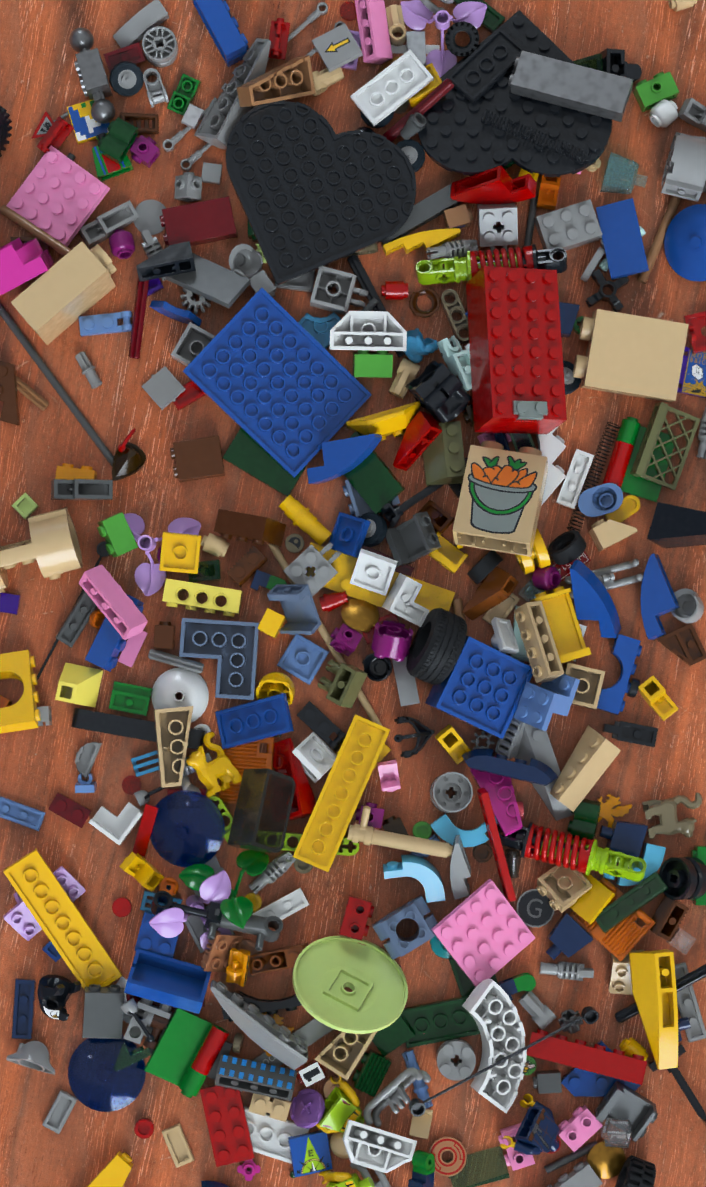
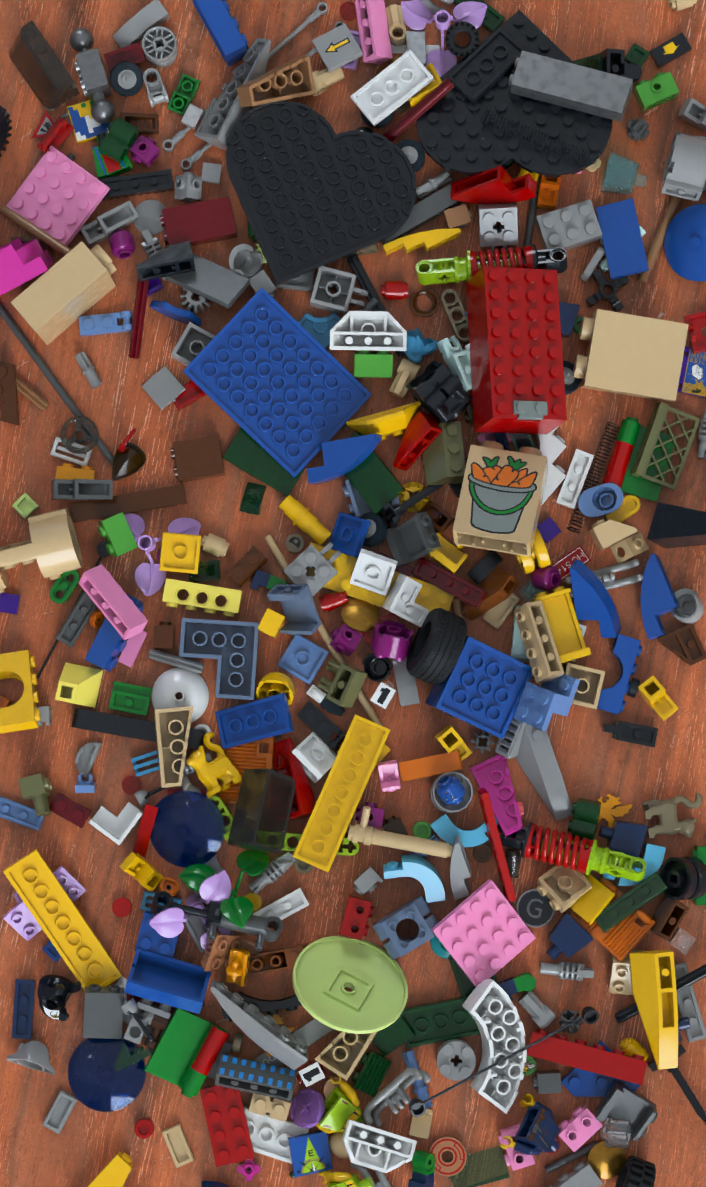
reddish brown wedge [214,509,286,547] -> none
red hinge [268,18,290,60] -> none
black helmet [394,716,435,758] -> none
dark grey cone [400,112,427,140] -> none
light grey hinge [426,239,479,260] -> none
dark blue brick [462,749,558,786] -> none
white tile [491,617,519,655] -> none
black tyre [548,530,586,565] -> none
tan wedge [550,725,621,812] -> none
white head [649,99,678,128] -> none
none -> clear smoke windscreen [9,21,80,111]
none -> olive brick [18,773,53,817]
none -> green plate [49,570,80,604]
none -> white tile [50,437,93,466]
none -> clear smoke piece [60,416,99,454]
none -> reddish brown tile [70,484,187,523]
none -> black gear [98,169,174,201]
none -> clear green slope [239,482,266,515]
none -> piece [306,684,345,717]
none -> light grey brick [353,866,383,896]
none -> brick [369,680,397,710]
none -> yellow gear [398,482,429,512]
none -> orange slope [399,750,463,782]
none -> dark red tile [412,558,487,609]
none -> light grey pin [416,170,452,200]
none -> blue head [436,775,465,805]
none -> dark purple tile [537,517,562,543]
none -> tan bracket [610,532,649,564]
none -> dark green tile [625,43,650,68]
none -> dark grey gear [626,118,650,142]
none -> black tile [650,32,692,69]

